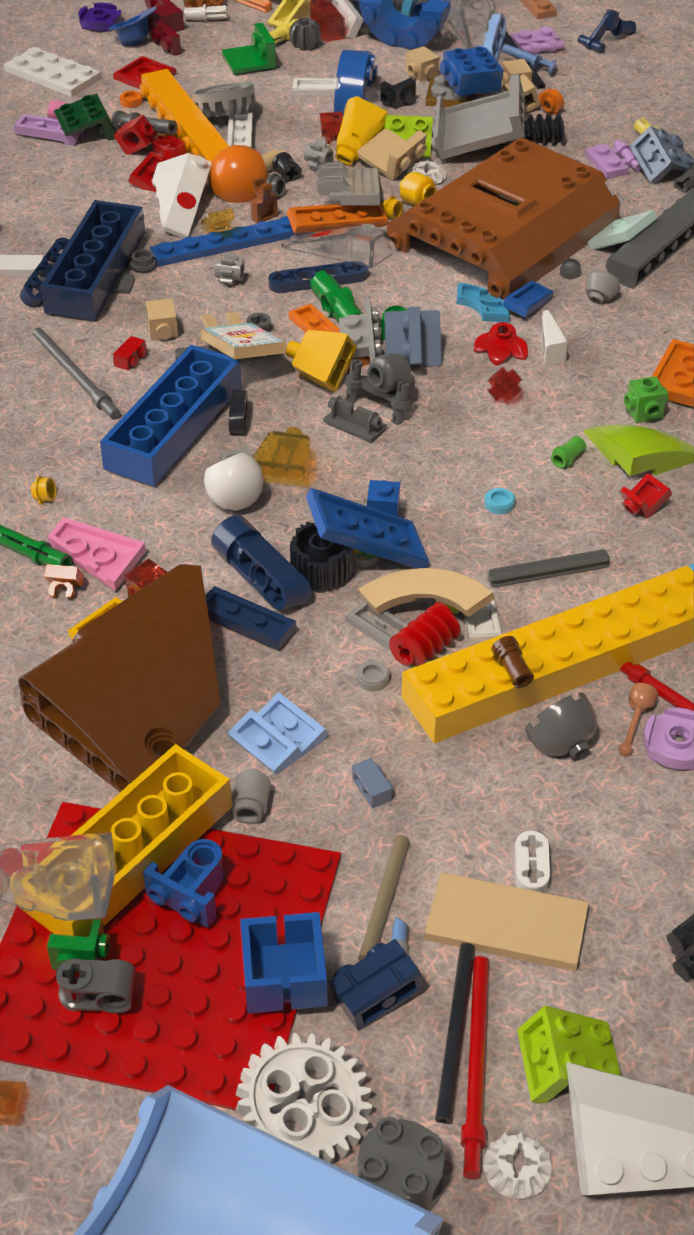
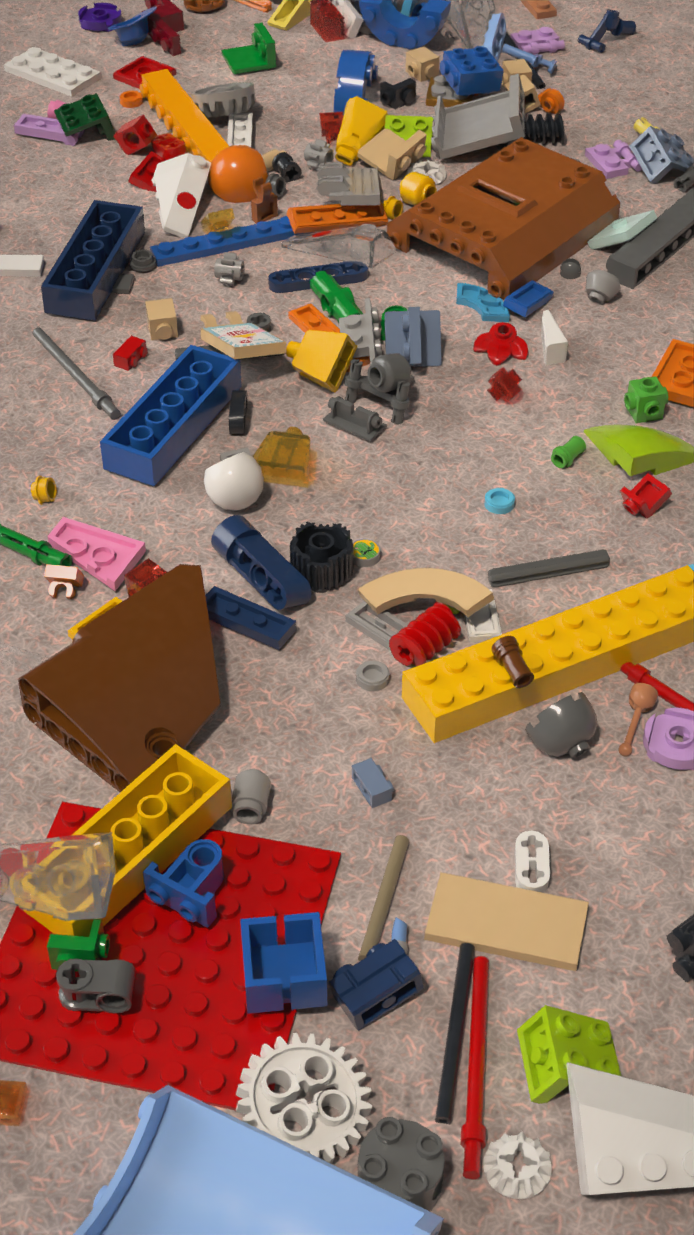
dark blue beam [20,237,69,307] -> none
dark grey pin [112,110,177,135] -> none
white axle [184,4,228,22] -> none
light blue slope [227,692,328,774] -> none
light yellow pin [269,19,298,45] -> none
dark grey piece [289,18,322,50] -> none
white tile [293,78,338,96] -> none
blue tile [306,488,430,568] -> none
blue brick [367,480,400,517] -> none

